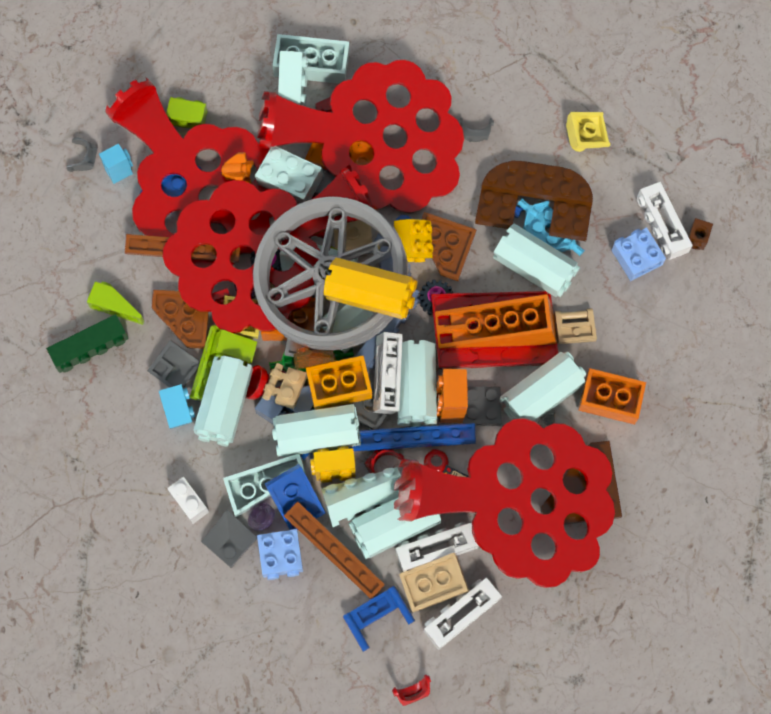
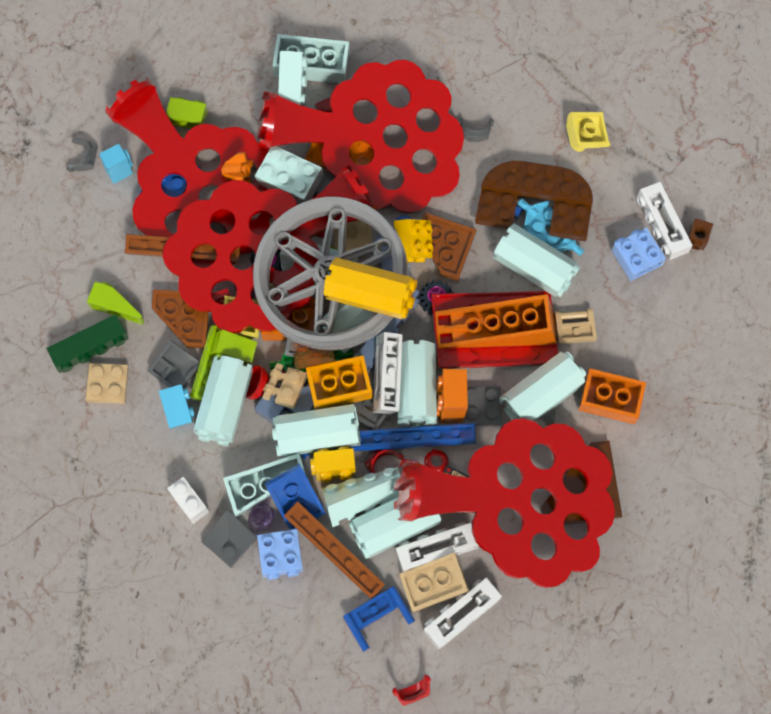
none -> tan plate [86,363,129,404]

